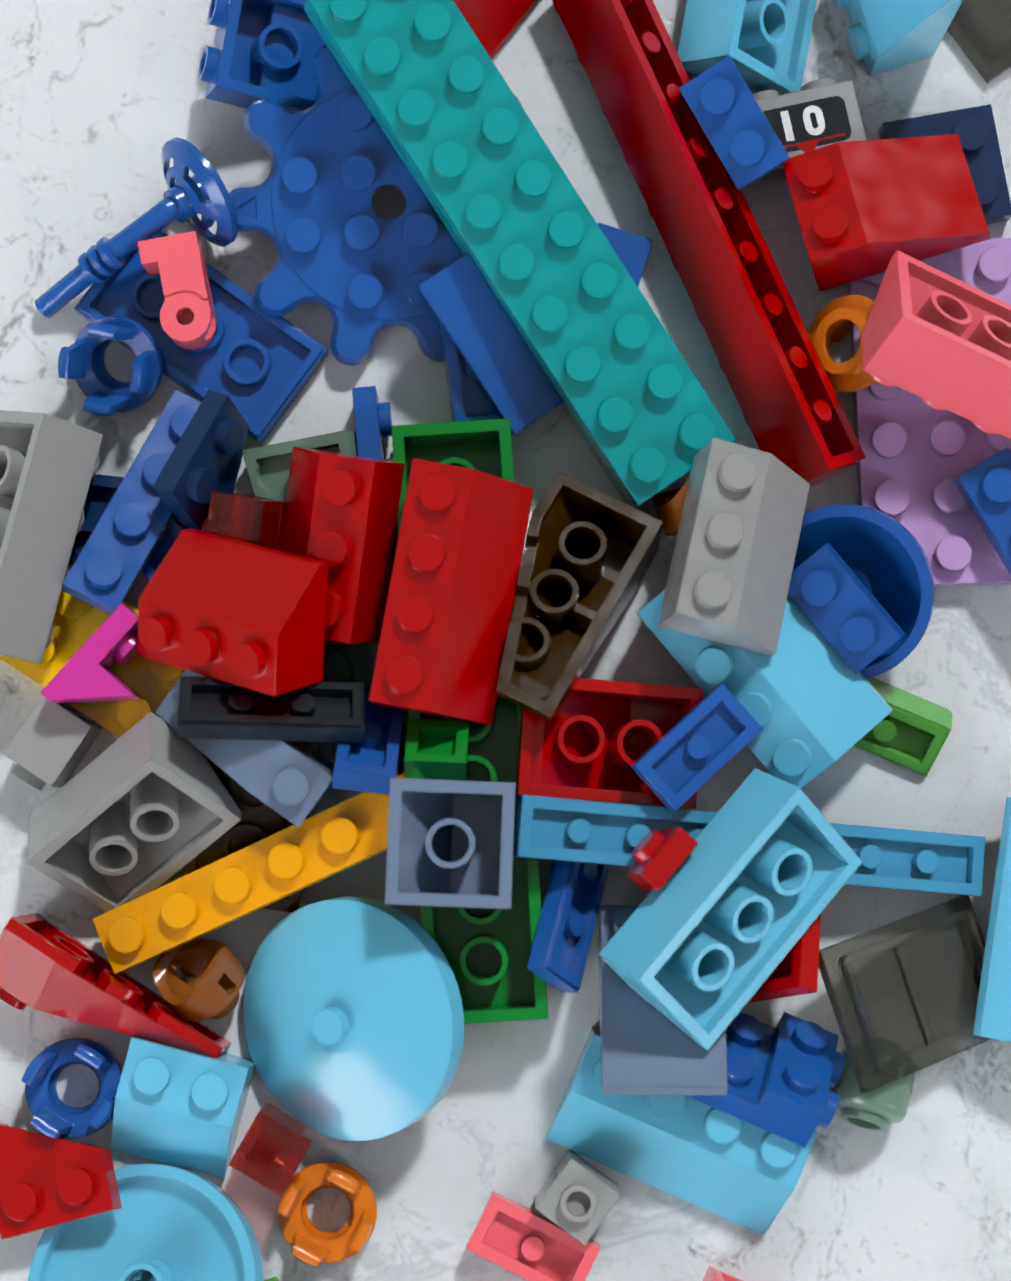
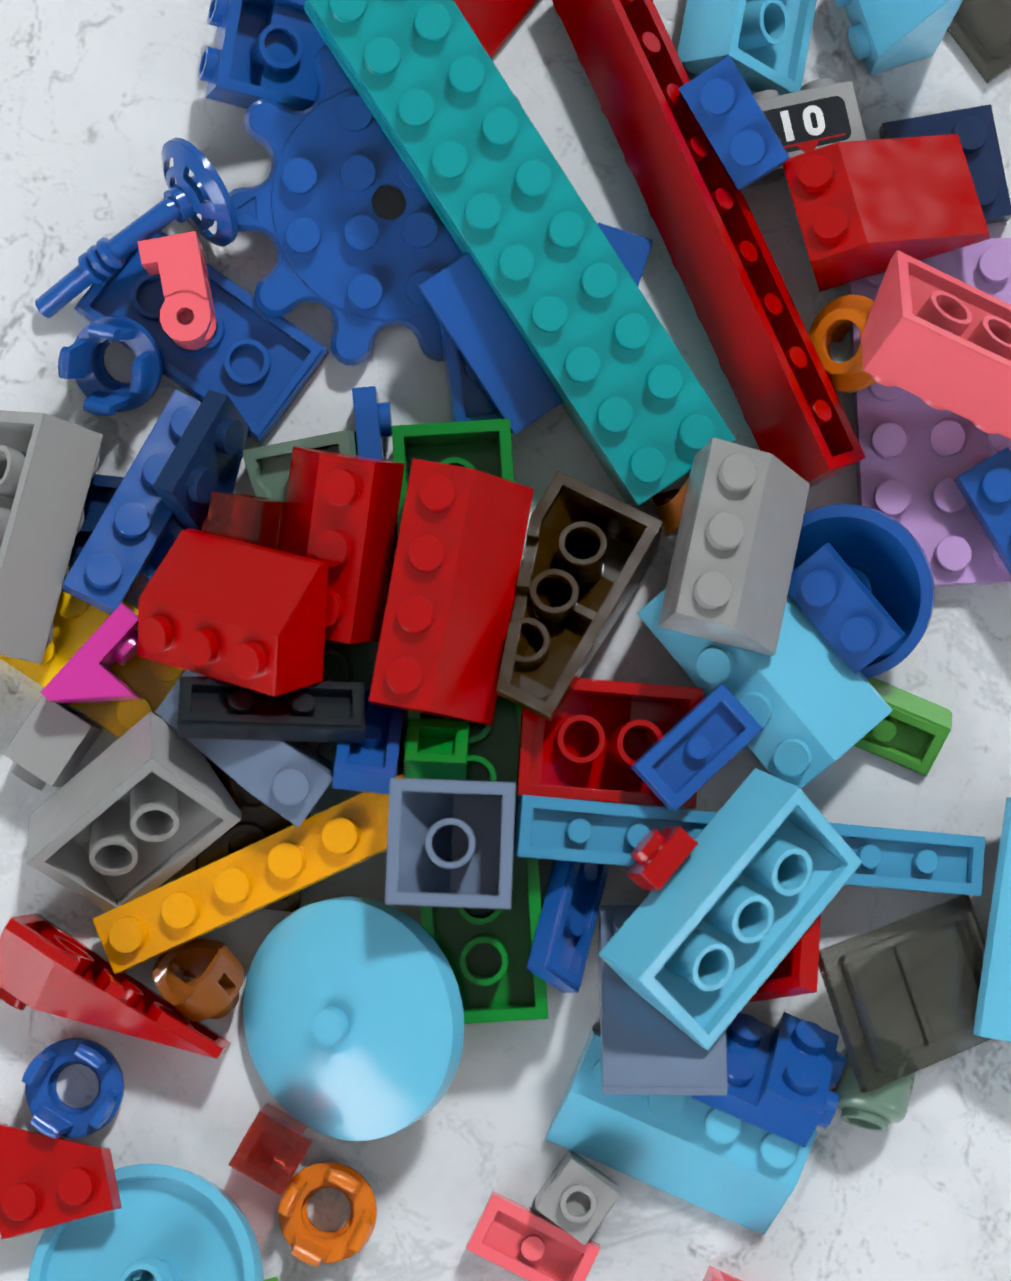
medium azure slope [110,1037,255,1179] -> none

